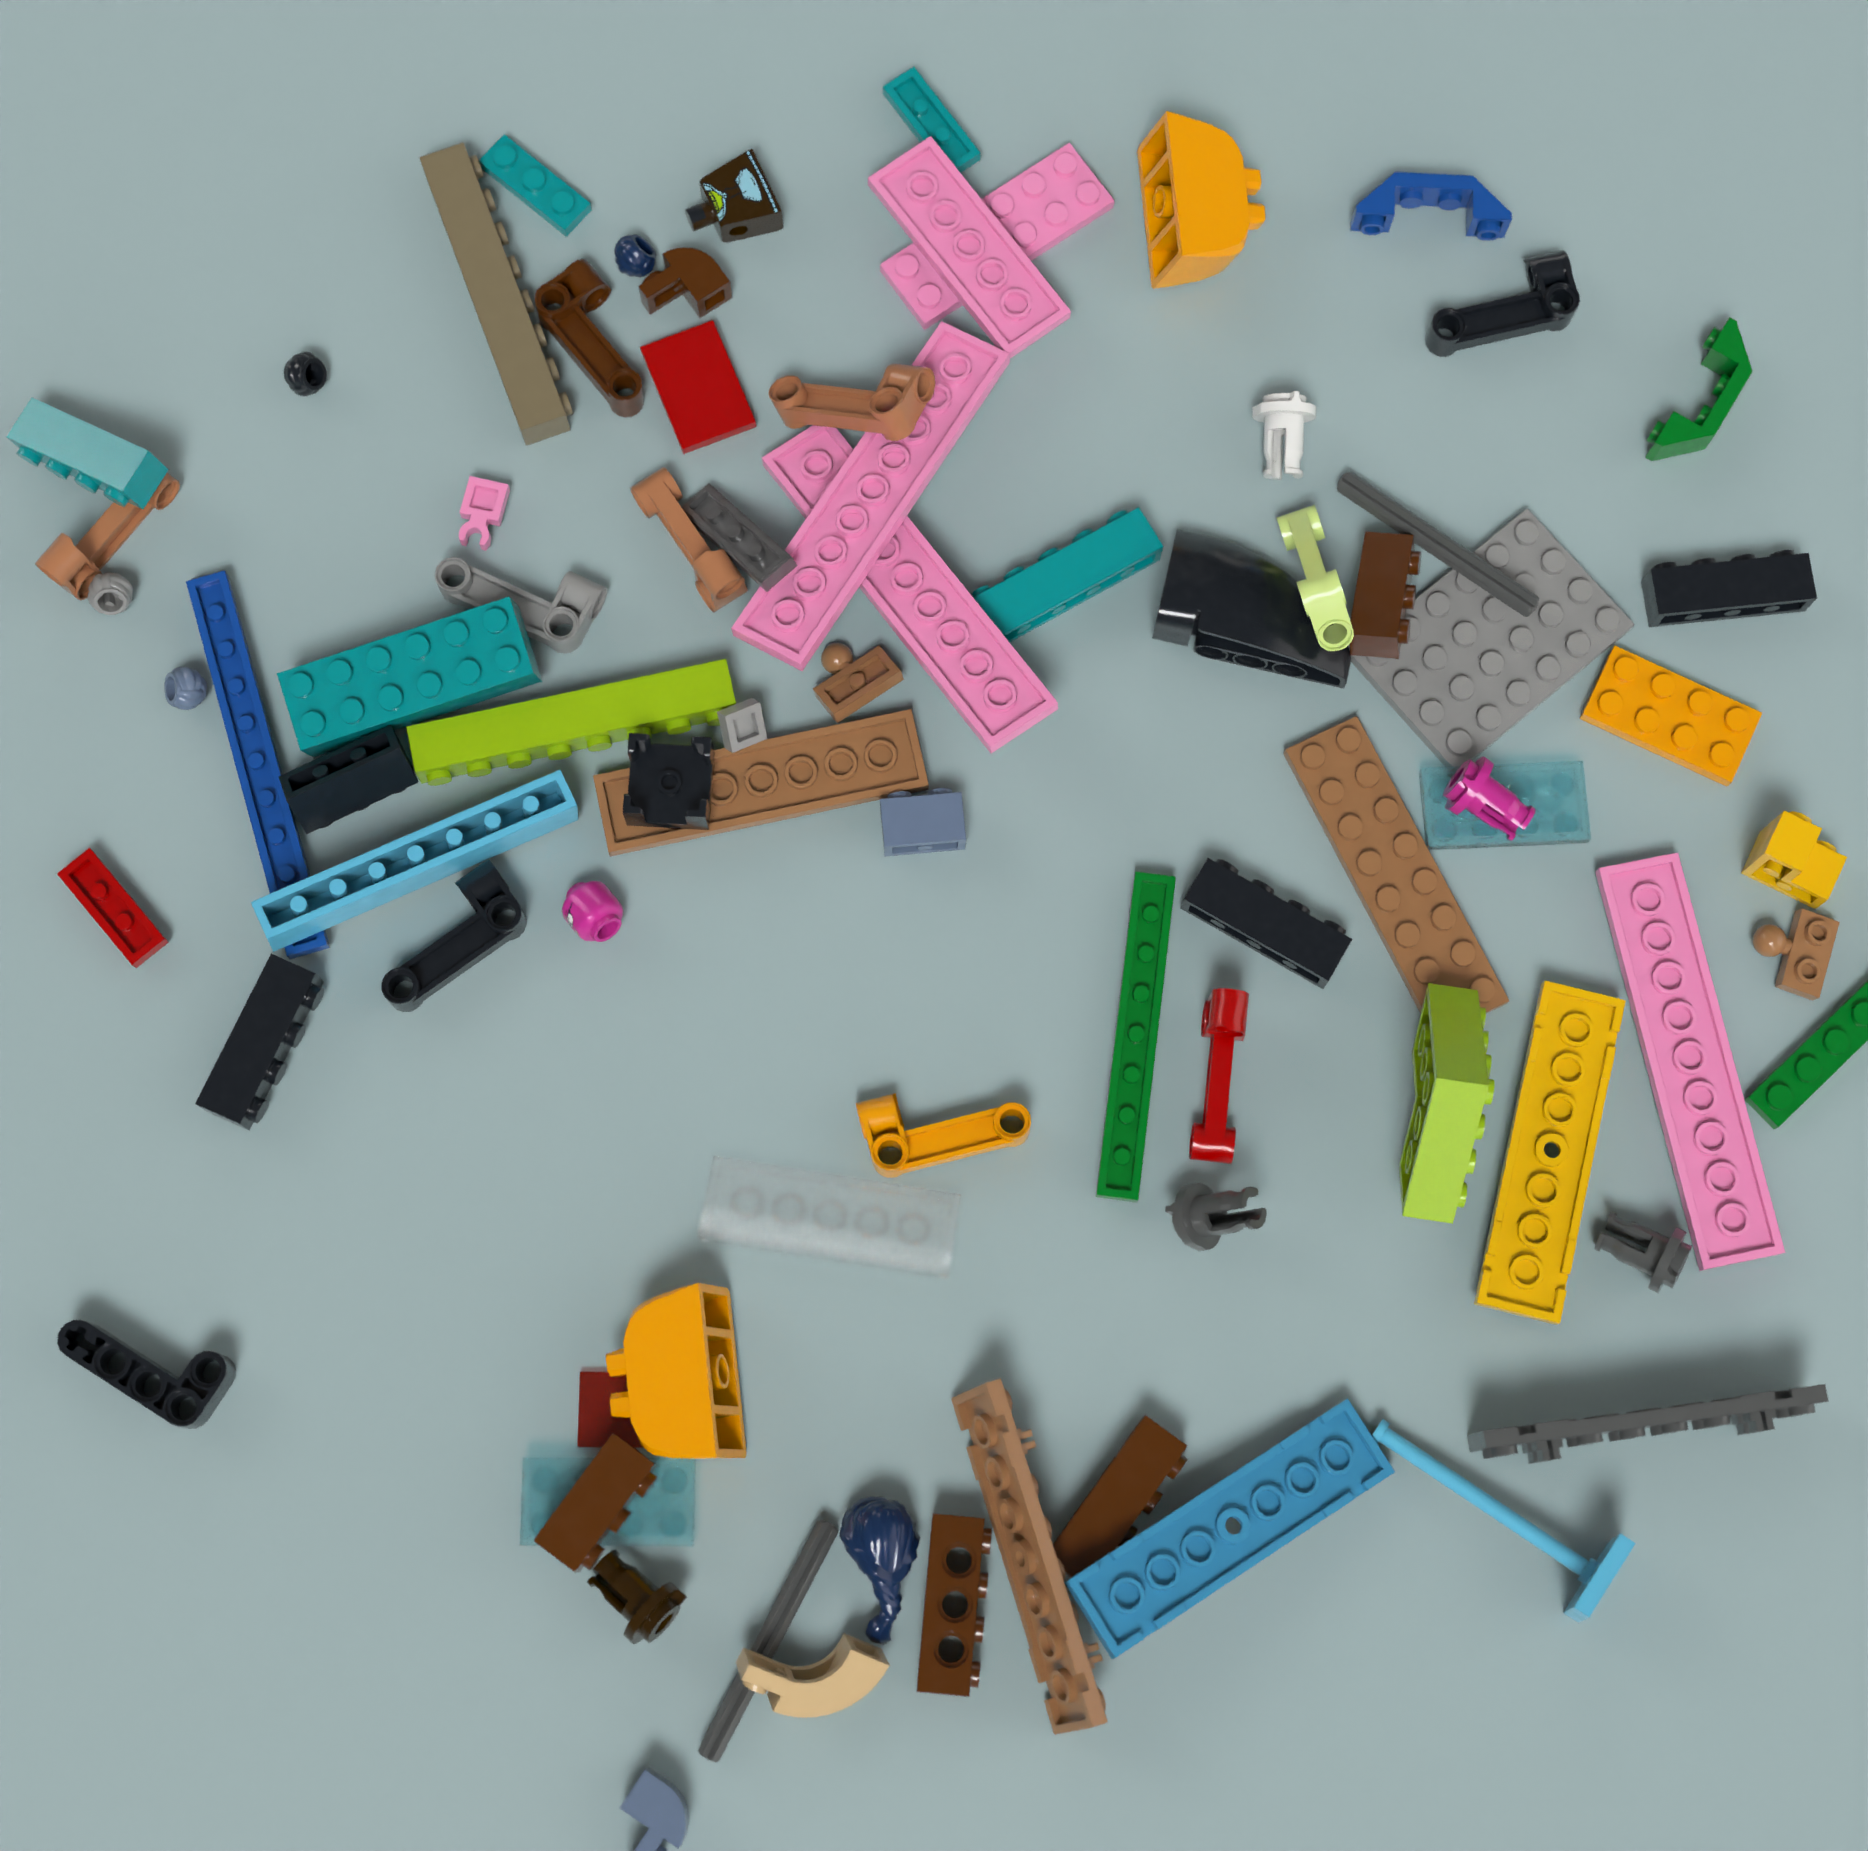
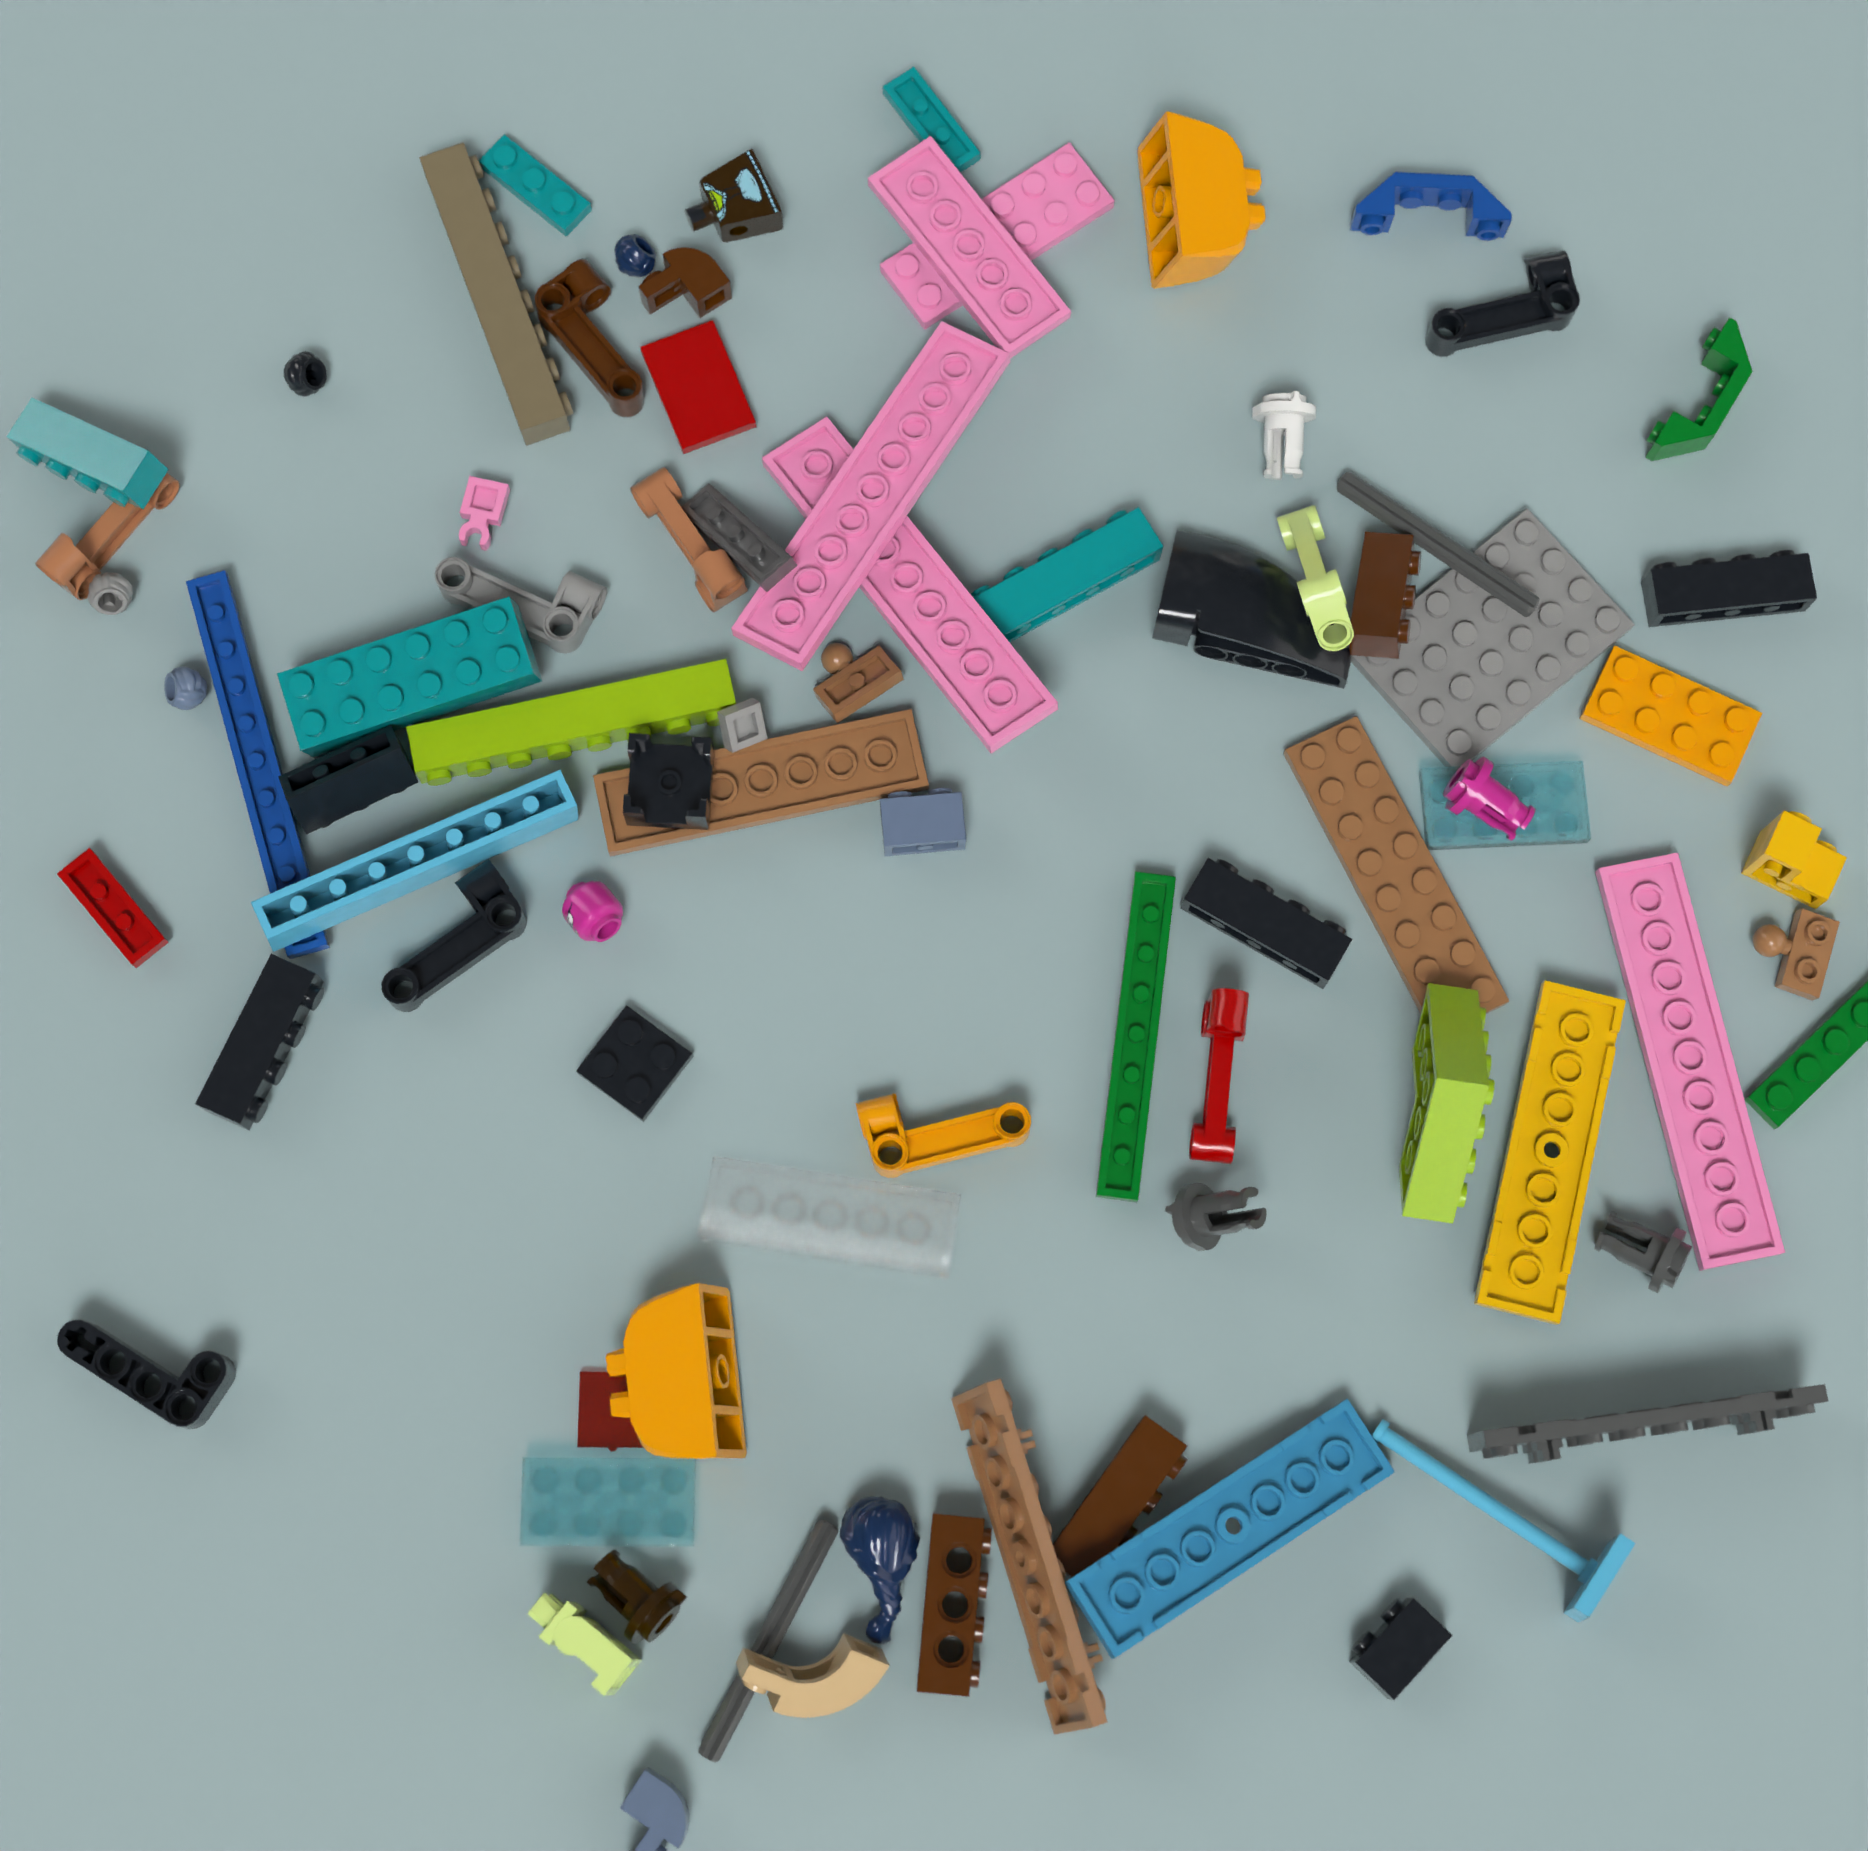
reddish brown brick [533,1433,658,1572] -> none
nougat piece [768,364,935,441] -> none
none -> yellowish green hips [528,1593,642,1696]
none -> black plate [576,1005,694,1122]
none -> black brick [1349,1598,1453,1700]

